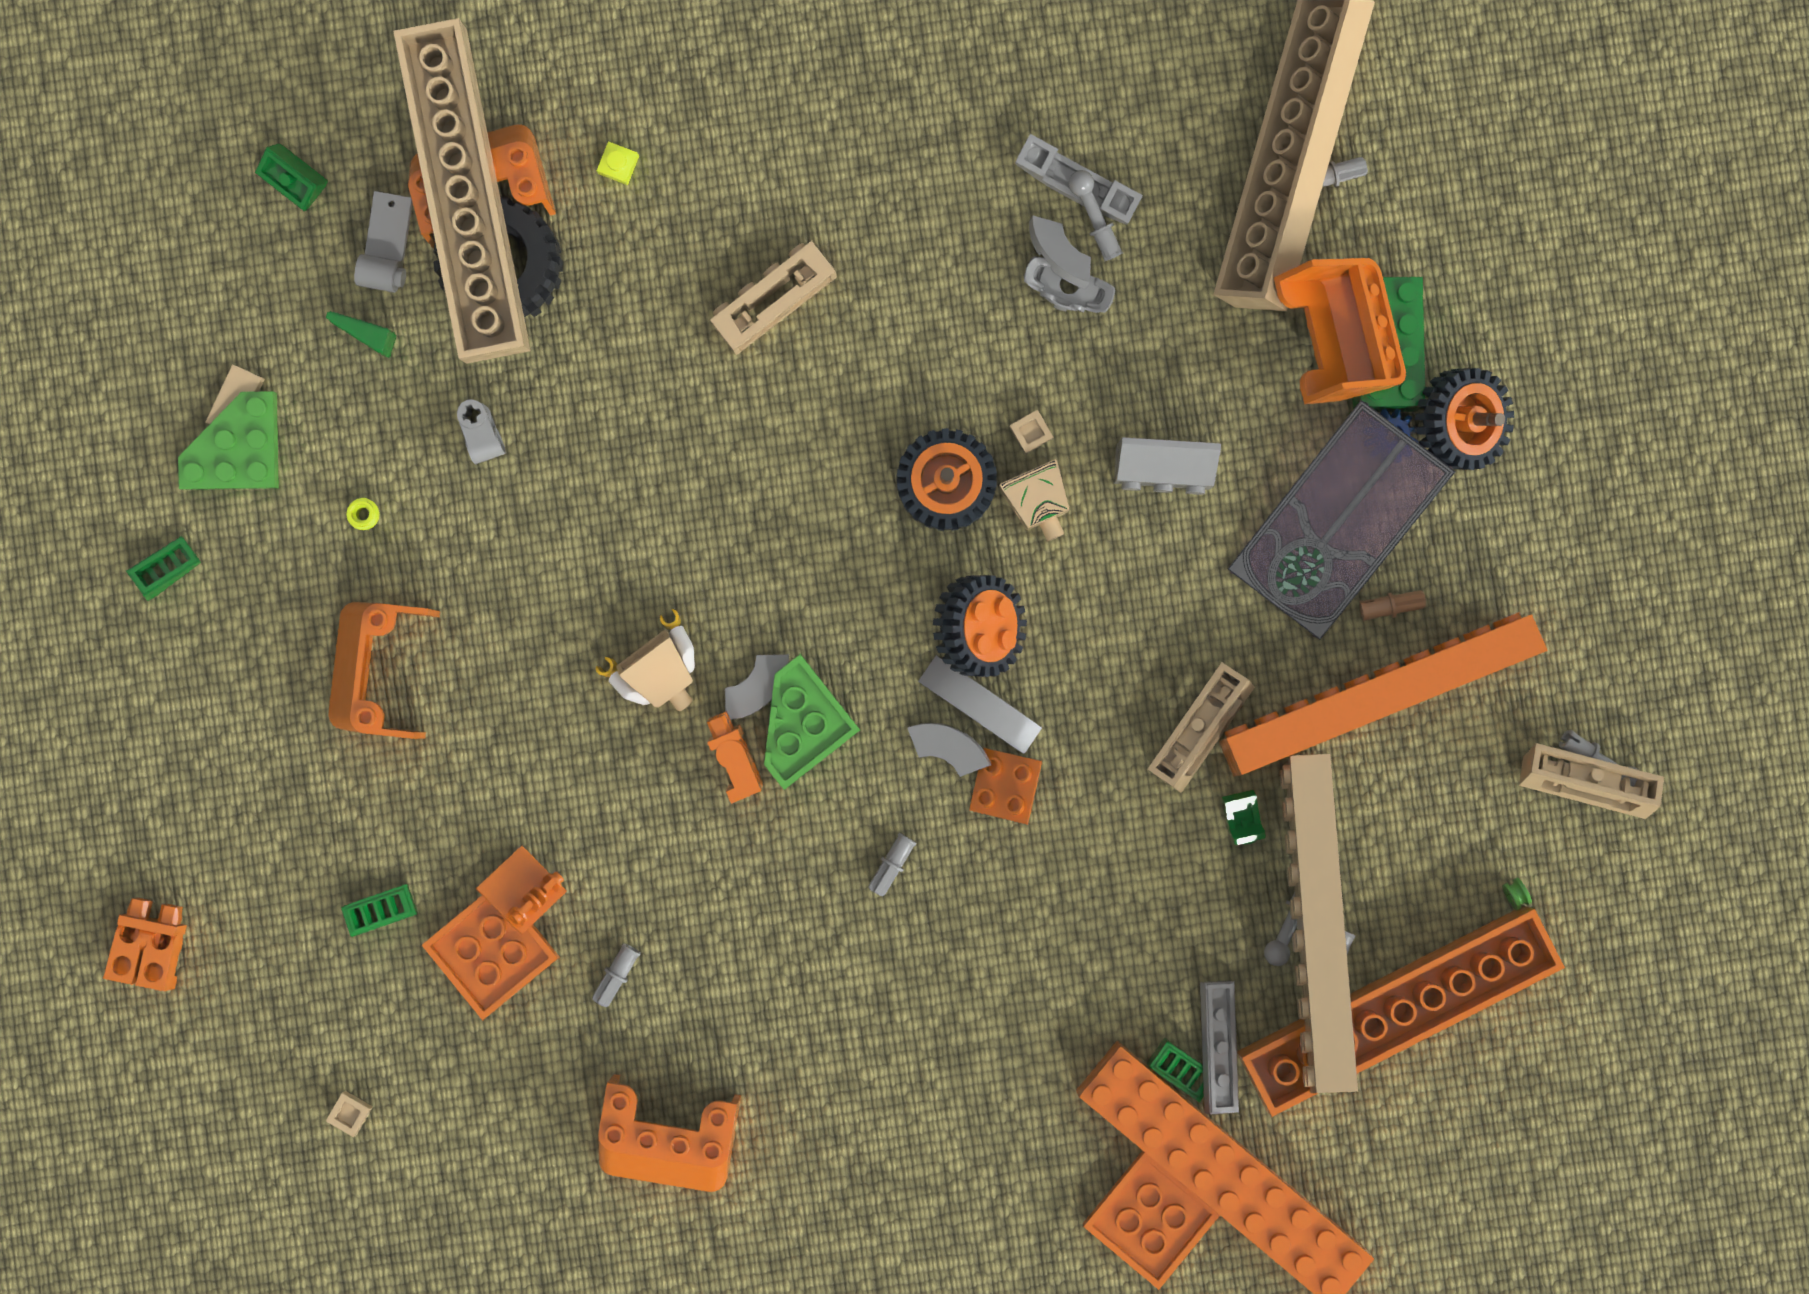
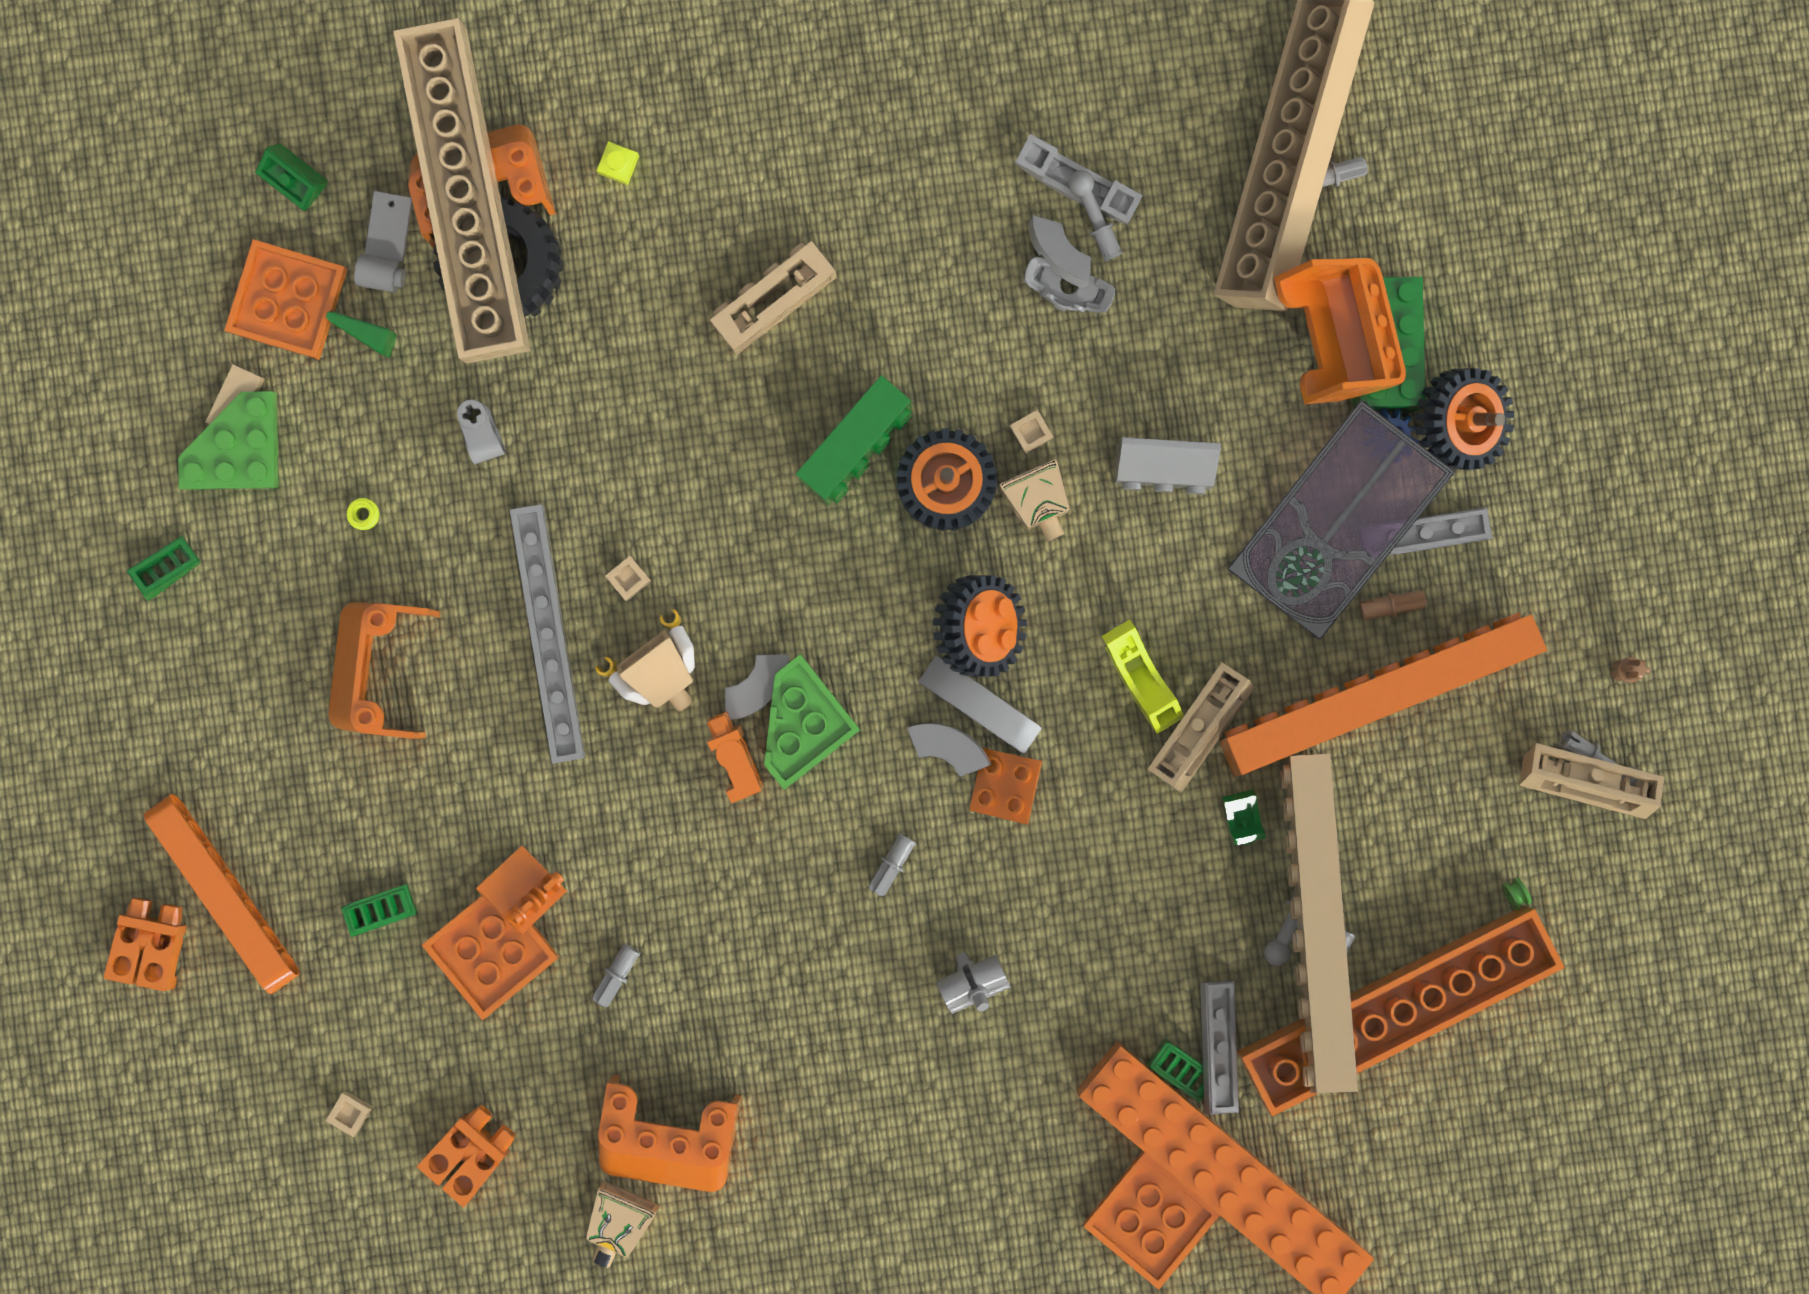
none -> orange beam [143,794,300,994]
none -> orange plate [224,239,348,360]
none -> orange hips [416,1105,516,1208]
none -> light grey plate [510,504,586,764]
none -> tan torso [586,1181,660,1268]
none -> tan plate [605,556,651,601]
none -> green brick [796,375,912,506]
none -> light grey pin [936,953,1010,1014]
none -> neon yellow arch [1102,619,1184,734]
none -> light grey tile [1358,507,1492,558]
none -> medium nougat axle [1610,657,1650,683]

